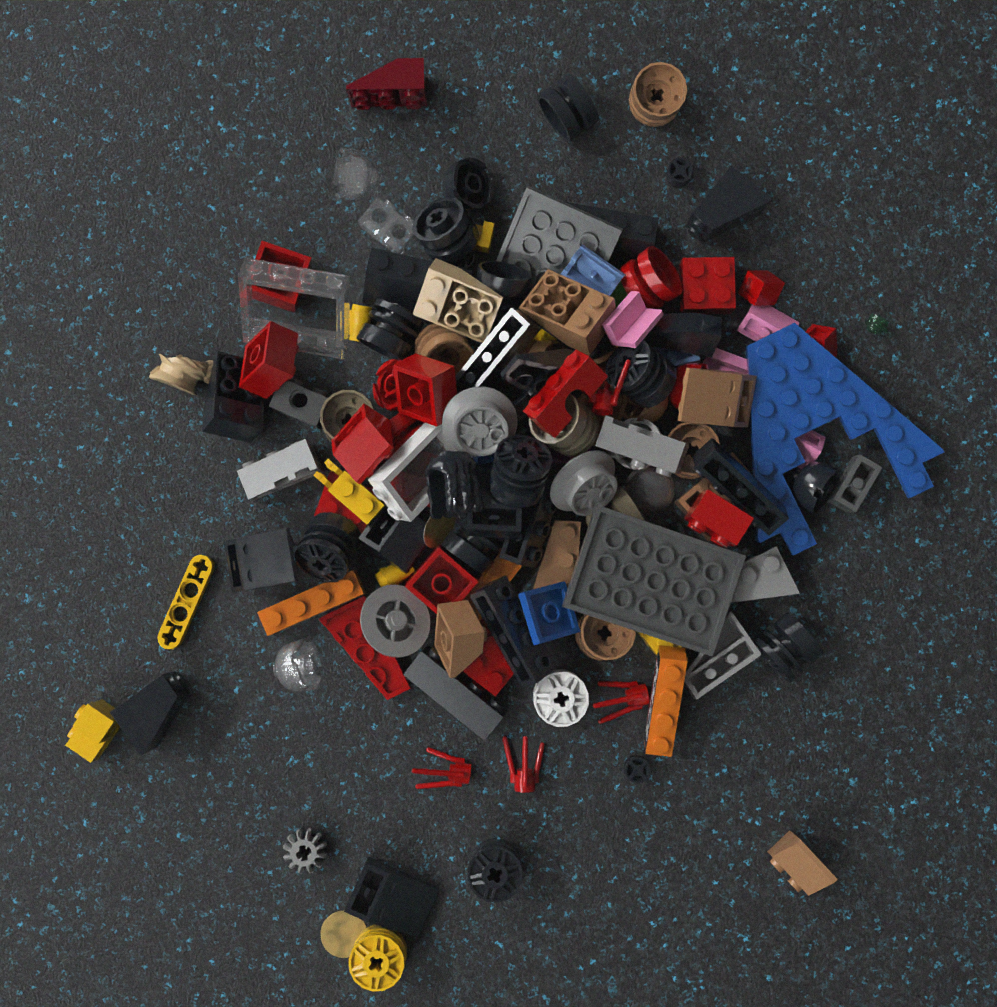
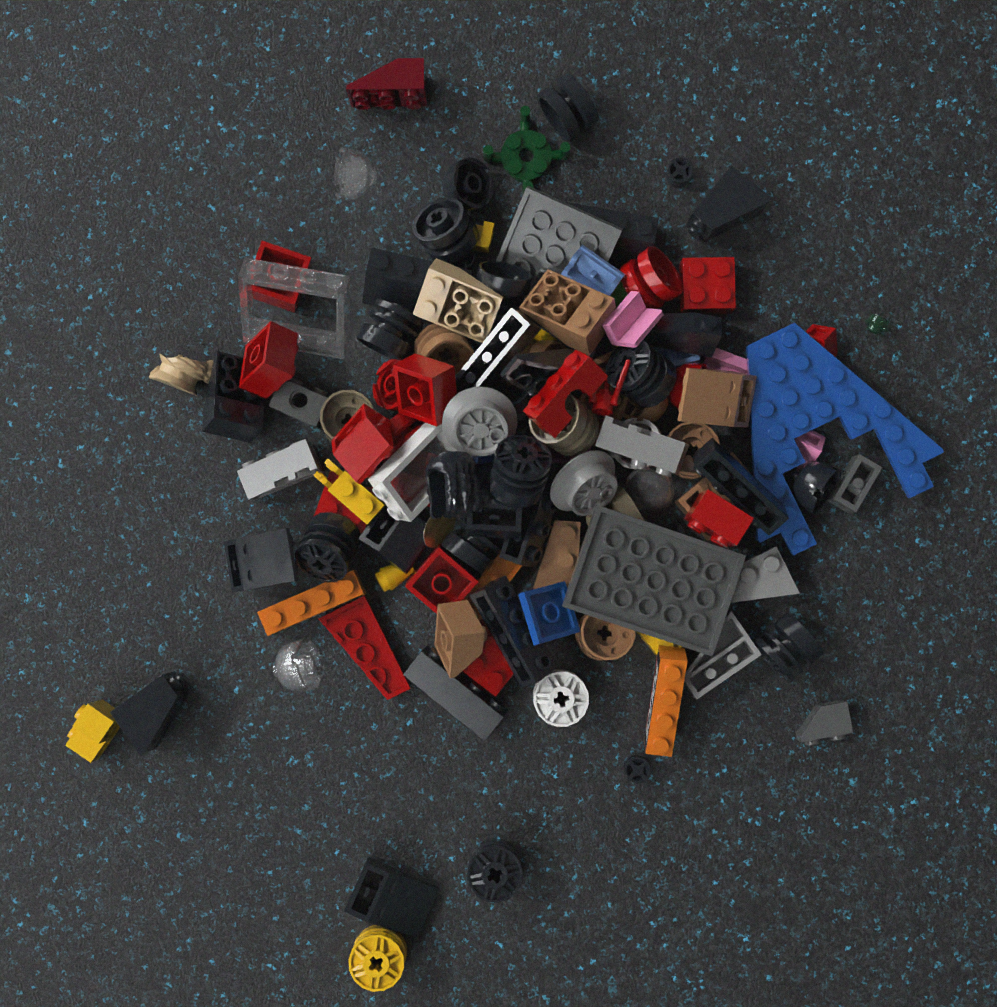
yellow beam [157,555,215,649] -> none
light grey gear [283,828,328,874] -> none
pearl gold sticker [321,911,366,958] -> none
yellow cone [349,304,373,342] -> none
clear brick [358,197,416,255] -> none
light grey wheel [360,585,430,657] -> none
red plant [412,747,471,789] -> none
red plant [502,736,545,793] -> none
red plant [593,681,649,724] -> none
medium nougat wheel [628,62,687,127] -> none
bright pink panel [737,304,799,341] -> none
red panel [738,270,785,306] -> none
medium nougat slope [767,830,838,896] -> none
none -> dark green plate [483,106,570,194]
none -> dark grey slope [795,700,853,745]

